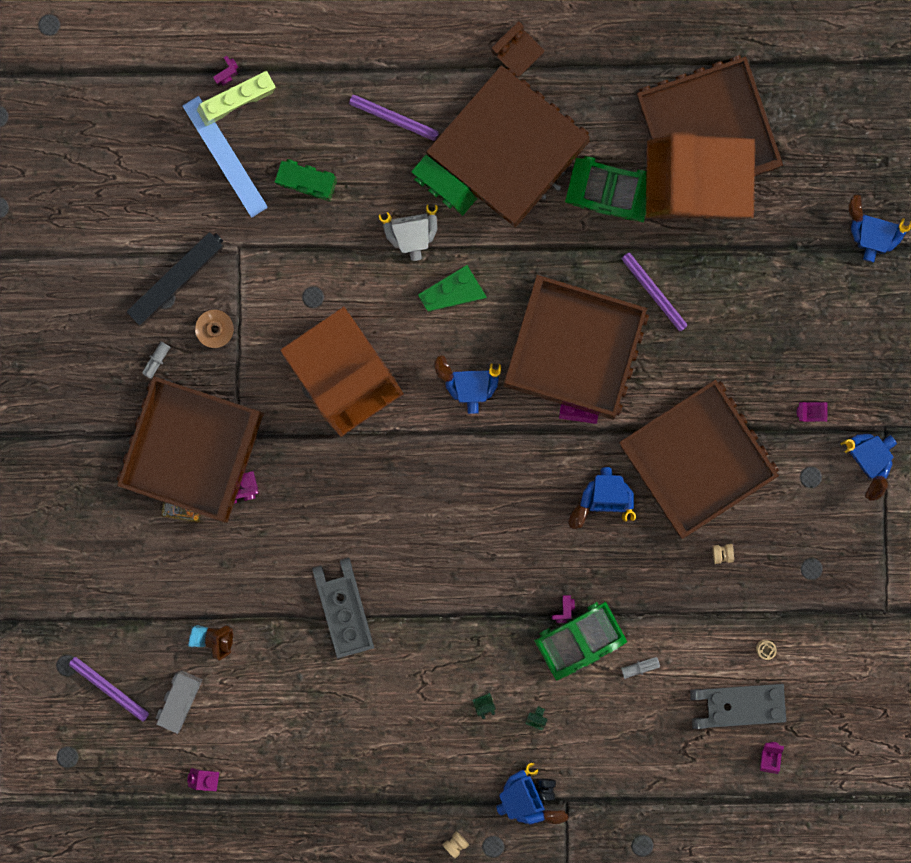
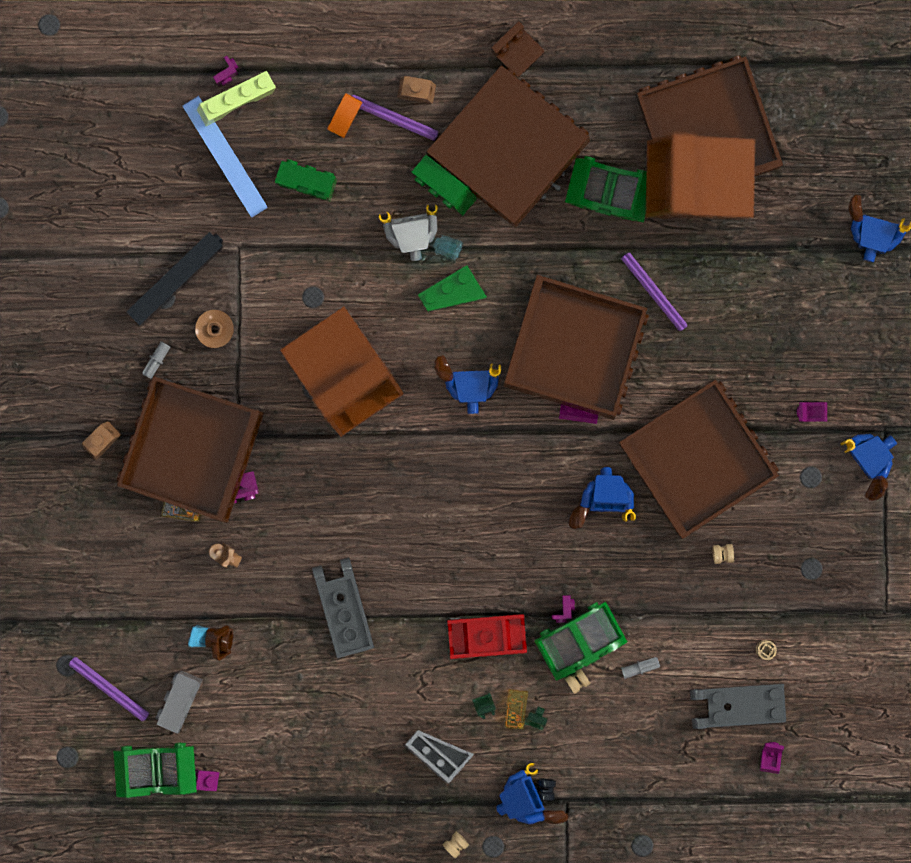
none -> medium nougat torso [82,421,121,460]
none -> green window [113,742,197,798]
none -> medium nougat hips [208,543,242,568]
none -> orange slope [327,93,363,138]
none -> medium nougat torso [397,76,436,104]
none -> light grey wedge [403,730,474,784]
none -> clear light blue slope [433,235,463,263]
none -> red piece [447,614,527,659]
none -> clear yellow tile [504,689,528,730]
none -> tan wheel [564,669,591,694]

